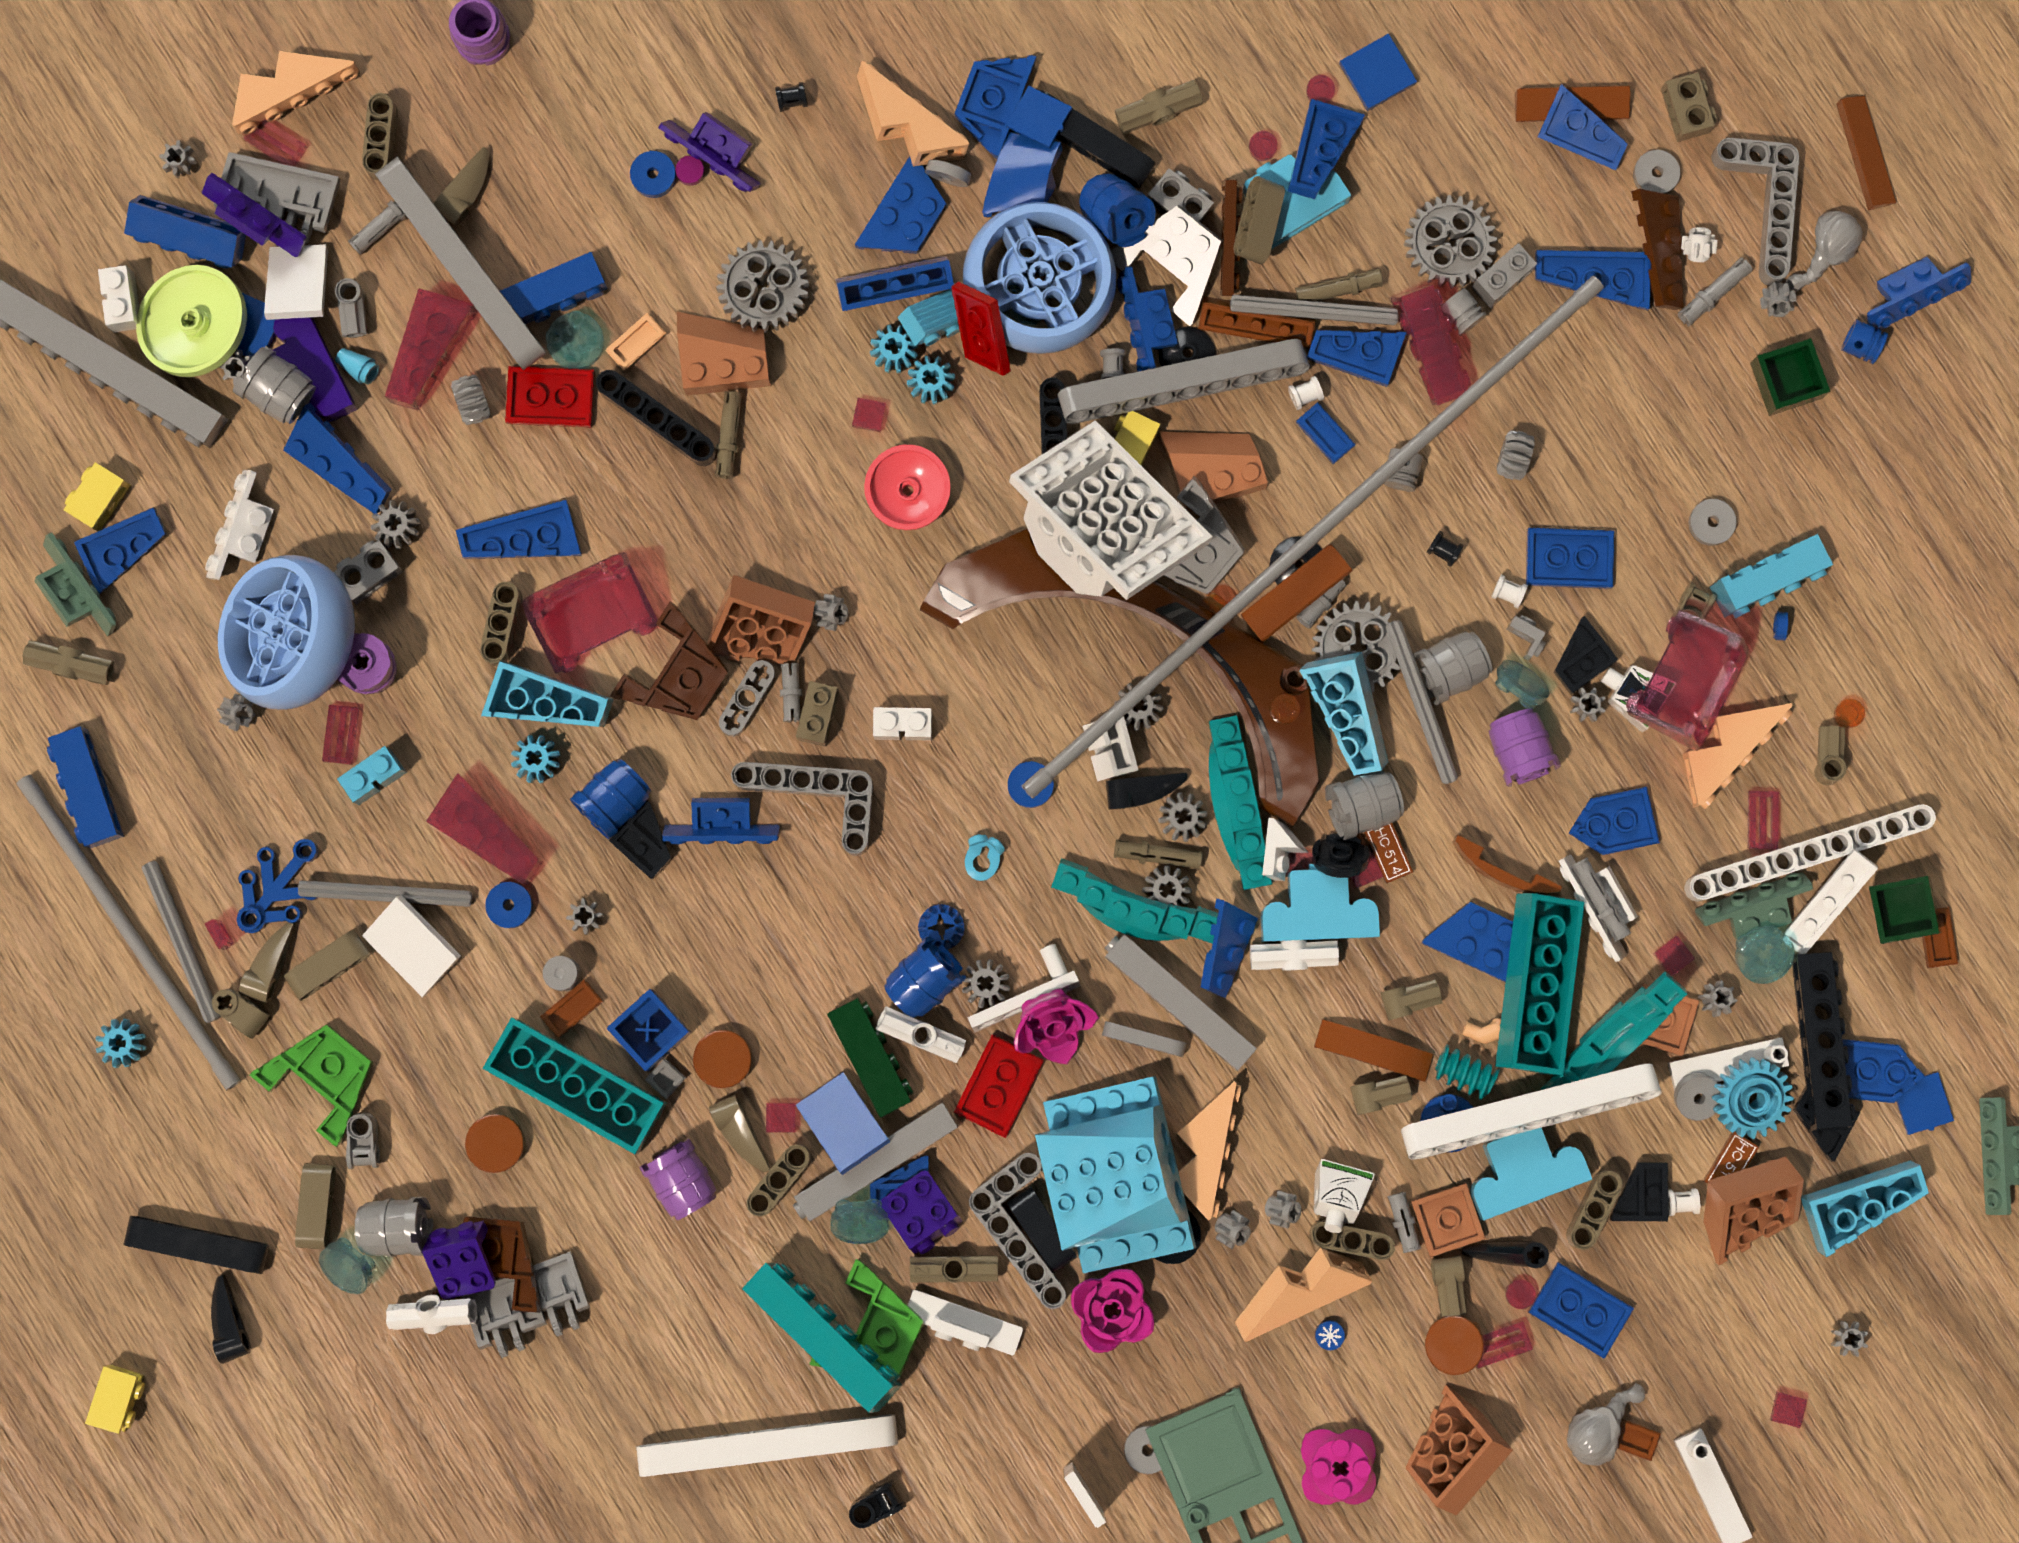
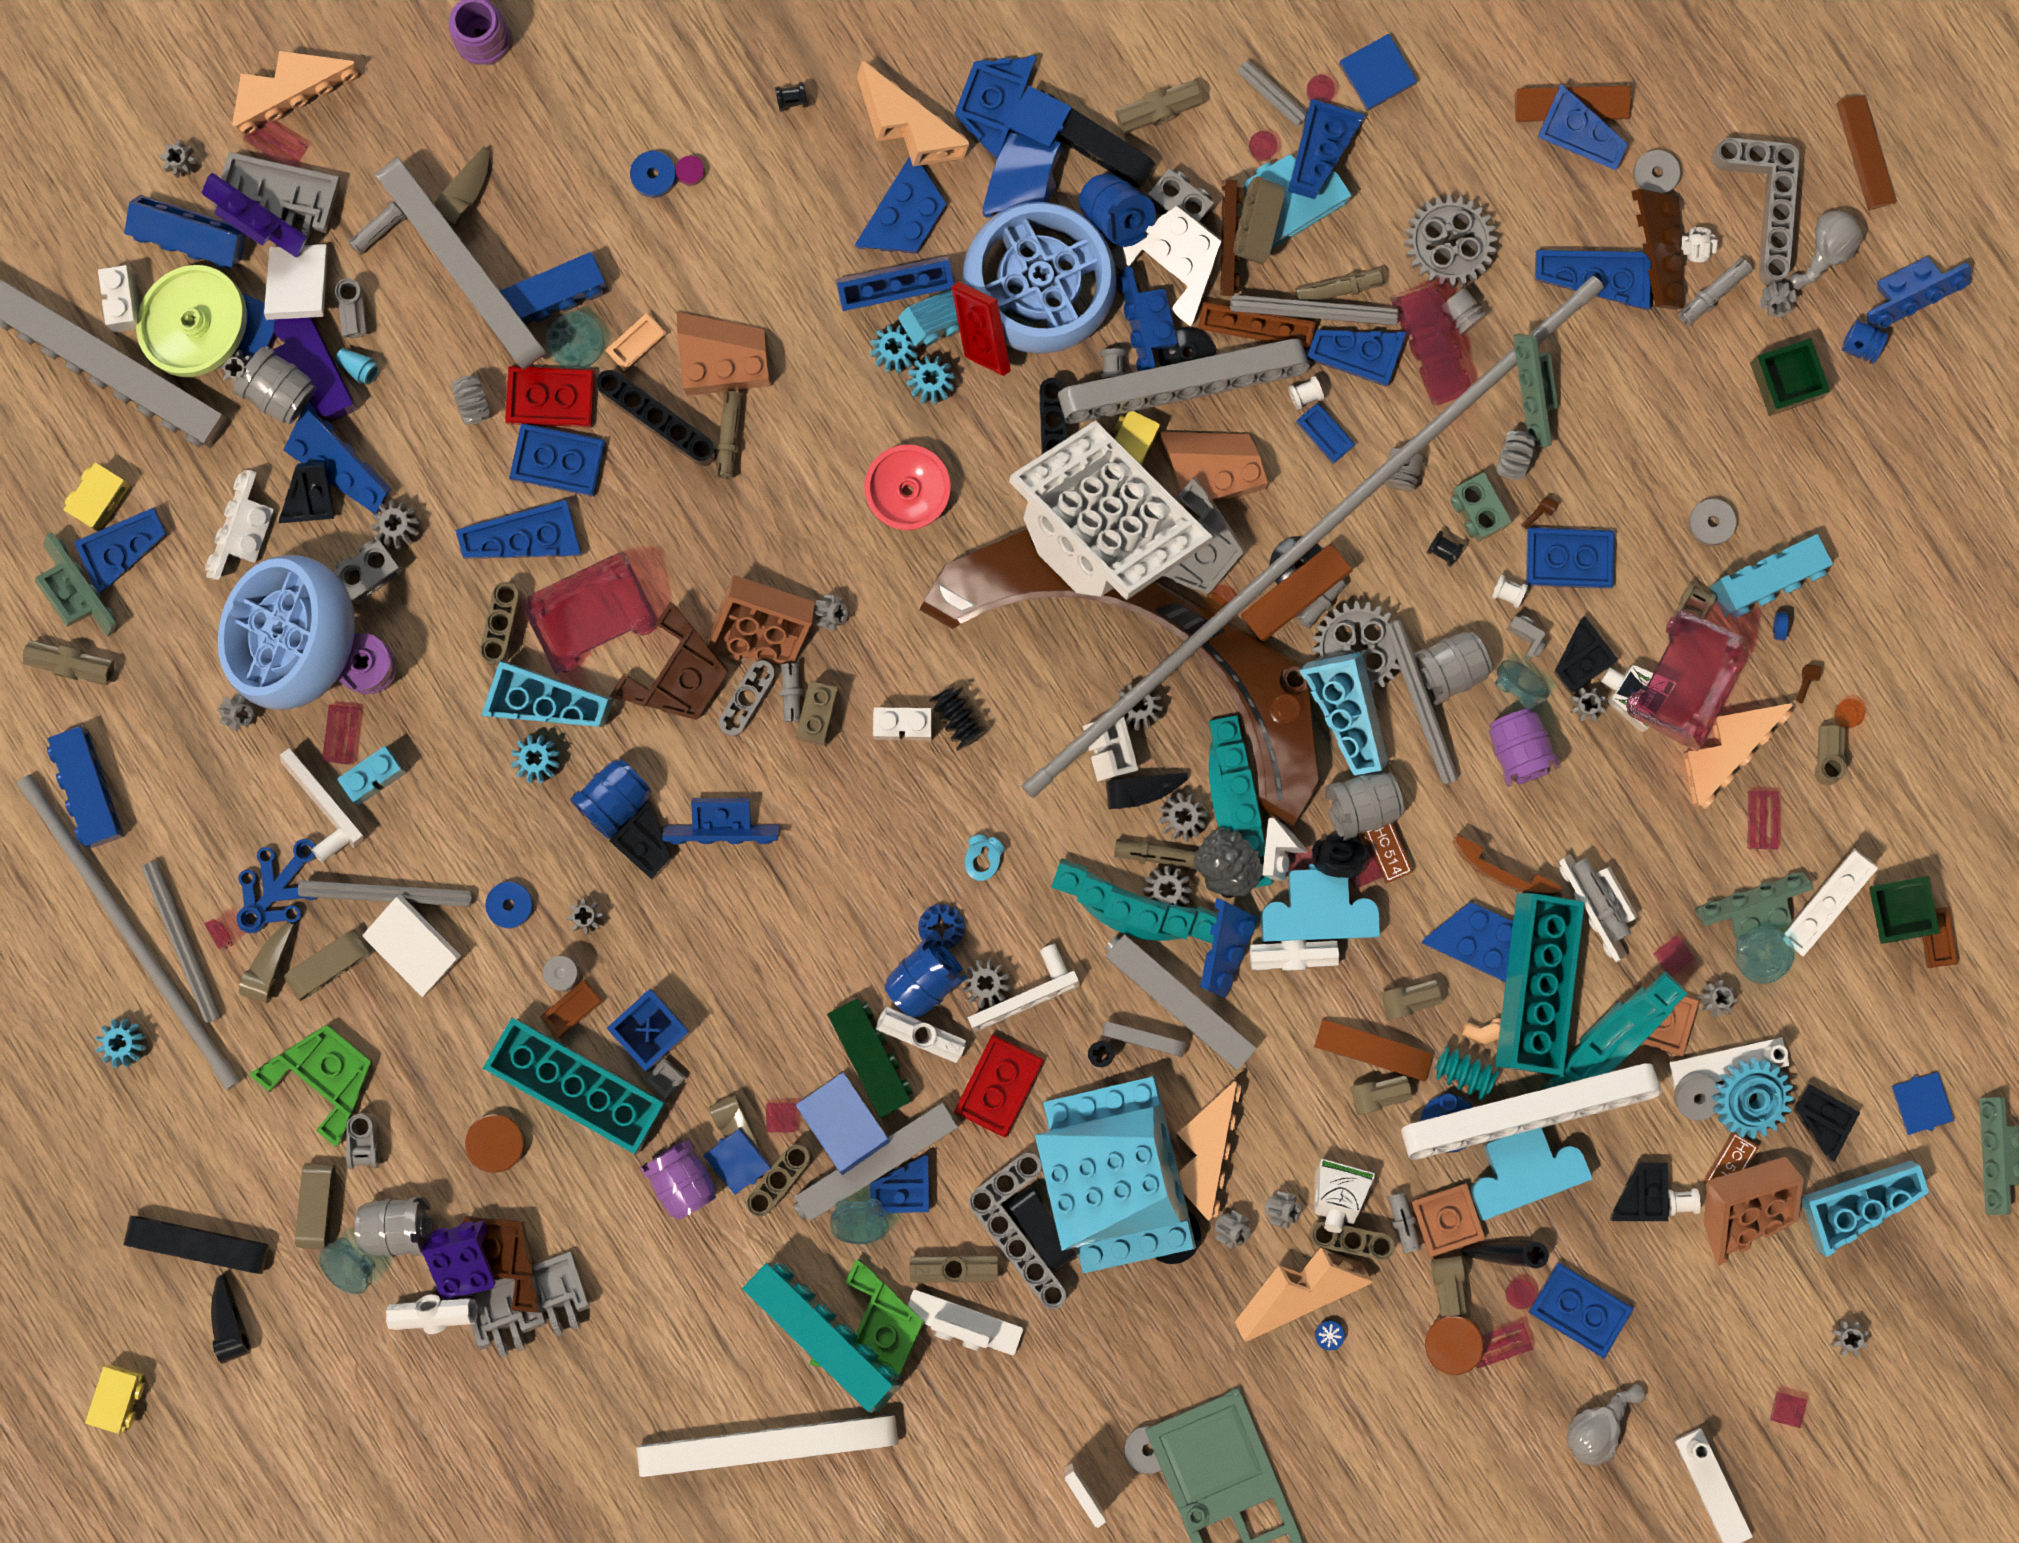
dark tan piece [212,990,270,1039] -> none
dark tan beam [362,93,398,181] -> none
clear pink wedge [385,288,478,411] -> none
clear pink wedge [426,773,543,886] -> none
dark purple bracket [658,112,761,192] -> none
dark orange tile [693,1030,752,1088] -> none
light grey gear [716,240,809,333] -> none
light grey beam [731,762,873,856] -> none
black piece [849,1480,907,1528] -> none
clear pink tile [852,398,886,433] -> none
dark purple bracket [880,1170,963,1255] -> none
light grey piece [925,160,972,187] -> none
blue piece [1008,761,1054,808] -> none
dark pink brick [1014,989,1099,1065] -> none
dark pink brick [1071,1269,1154,1353] -> none
dark pink brick [1301,1429,1376,1505] -> none
nougat wedge [1405,1384,1513,1516] -> none
light grey brick [1472,243,1537,309] -> none
dark tan beam [1566,1170,1623,1250] -> none
blue tile [1569,787,1660,855] -> none
dark orange tile [1618,1418,1661,1461] -> none
dark tan brick [1661,72,1717,142] -> none
white beam [1684,804,1936,902] -> none
black brick [1791,952,1855,1132] -> none
blue tile [1835,1039,1925,1103] -> none
none -> black wing [279,461,336,523]
none -> white piece [280,748,363,863]
none -> blue tile [509,423,606,497]
none -> blue piece [703,1128,772,1195]
none -> black piece [929,686,986,751]
none -> black bush [1088,1041,1114,1068]
none -> dark grey hair [1194,827,1263,898]
none -> light grey axle [1238,61,1307,126]
none -> sand green brick [1450,472,1512,542]
none -> sand green bracket [1513,333,1558,447]
none -> reddish brown hand [1521,497,1558,529]
none -> reddish brown hand [1796,665,1821,703]

